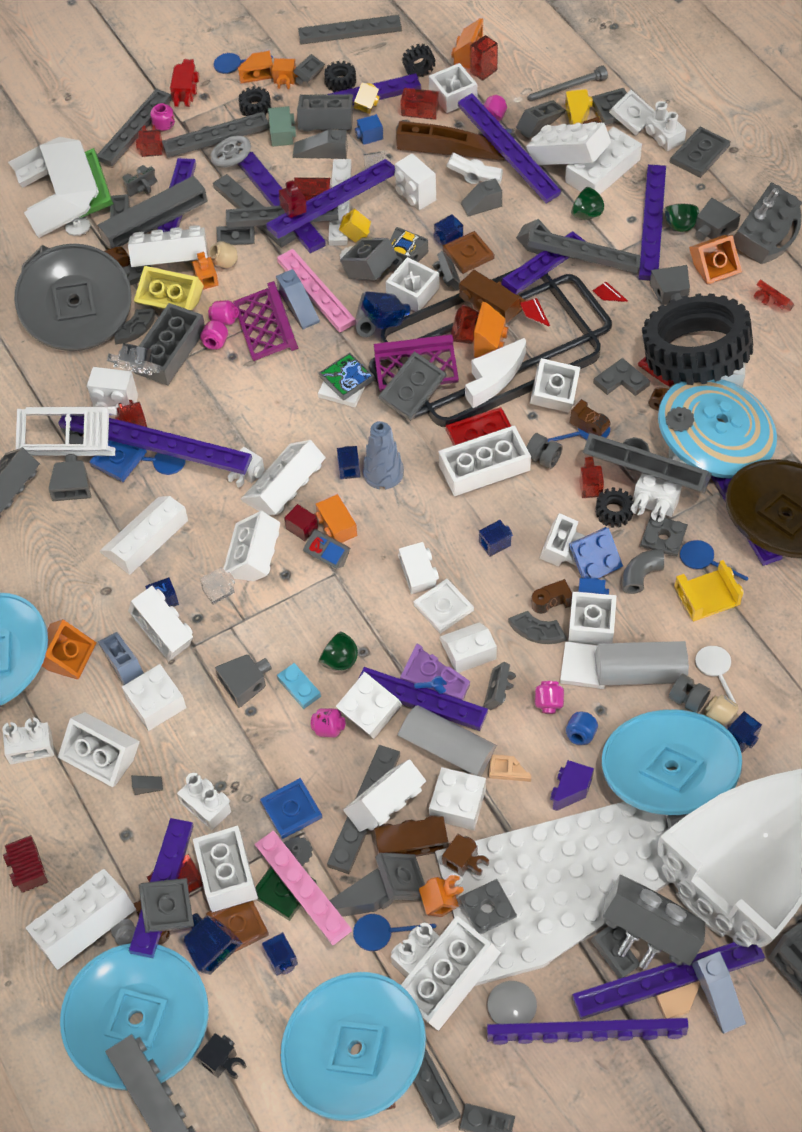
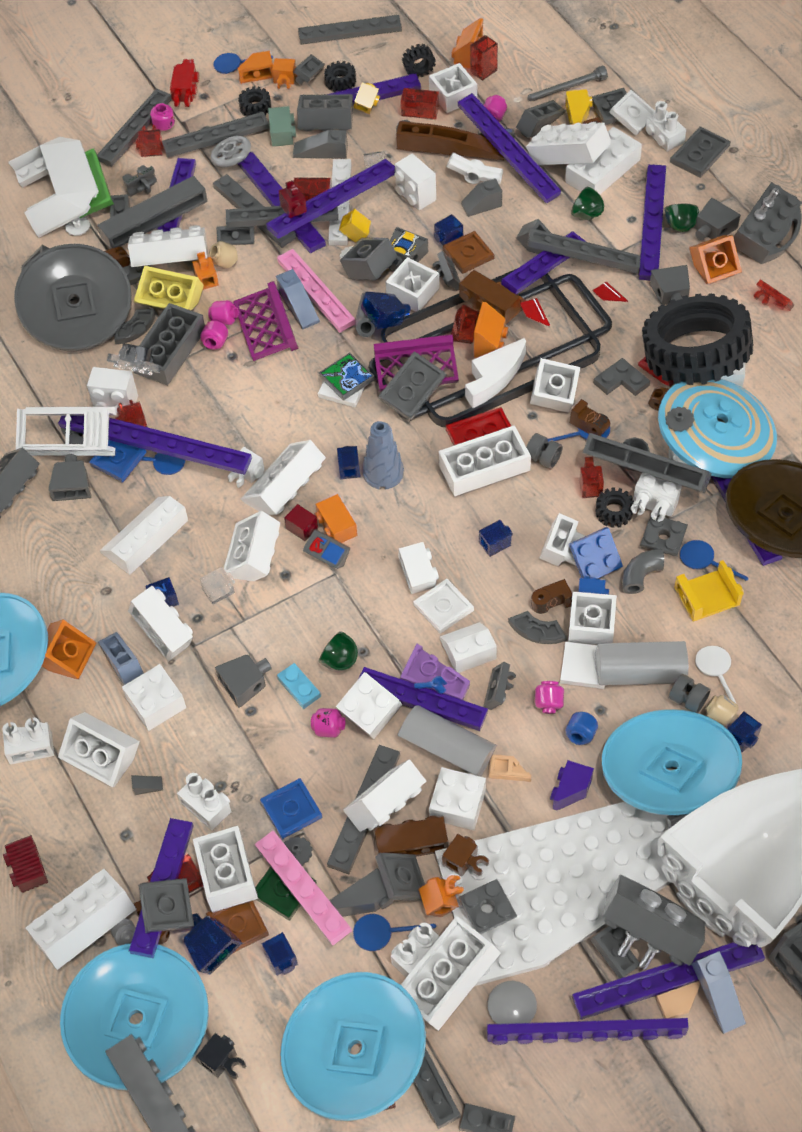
blue brick [355,114,383,145] -> none

